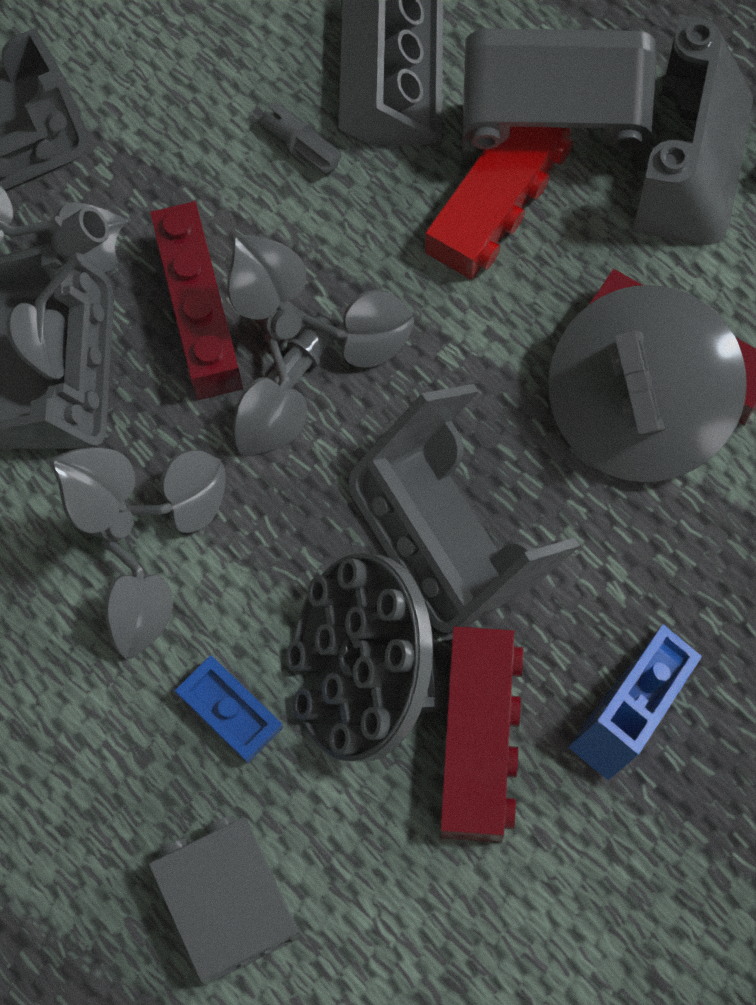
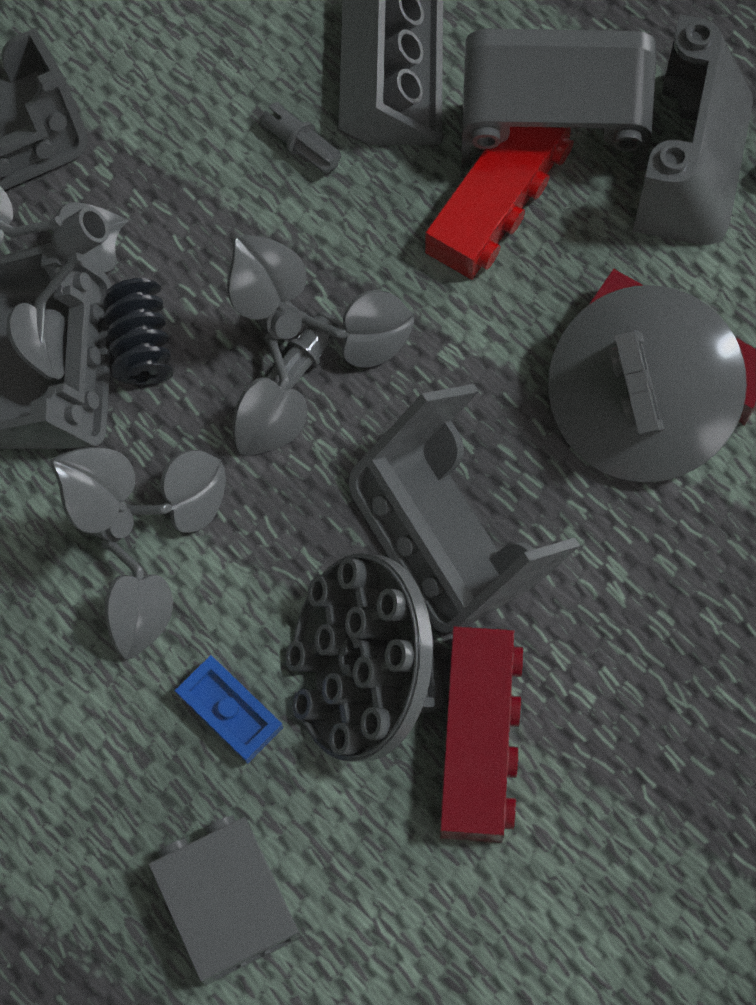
dark red brick [150,201,244,401] -> none
blue slope [568,624,702,780] -> none
none -> black piece [103,278,173,386]

